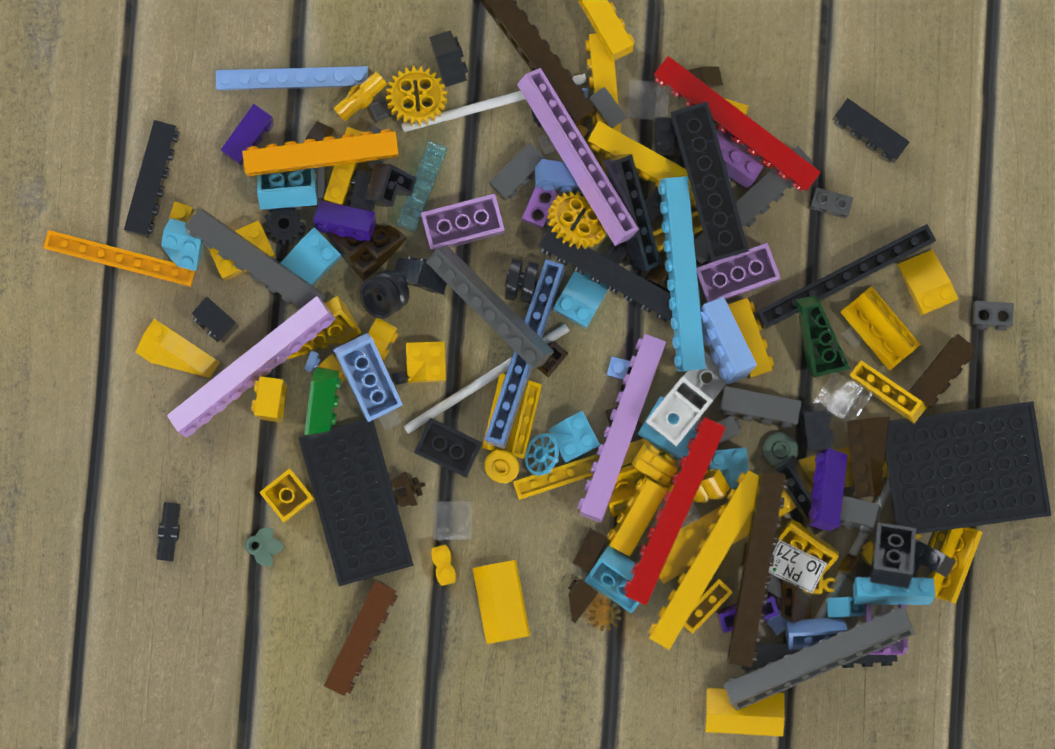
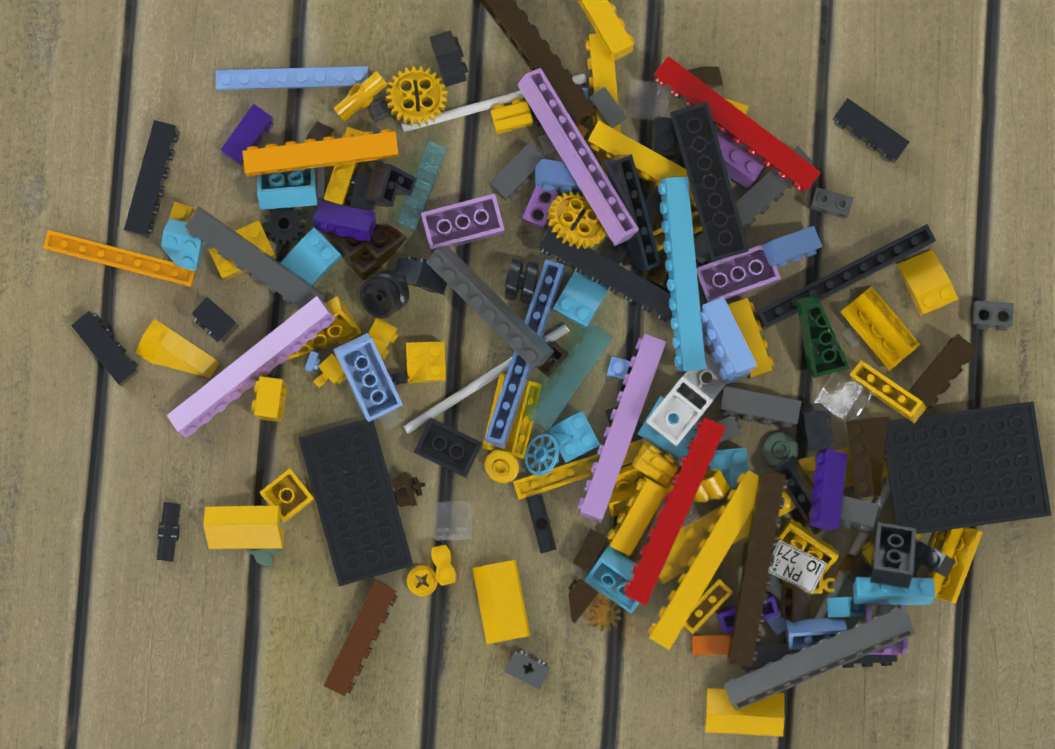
green slope [304,367,342,435] -> none
none -> black brick [71,311,139,386]
none -> yellow slope [203,506,284,549]
none -> yellow gear [407,566,438,596]
none -> yellow brick [490,99,533,135]
none -> dark grey brick [505,649,550,689]
none -> black piece [526,494,557,554]
none -> clear light blue brick [528,324,613,433]
none -> orange tile [692,635,731,655]
none -> medium blue brick [762,226,822,268]

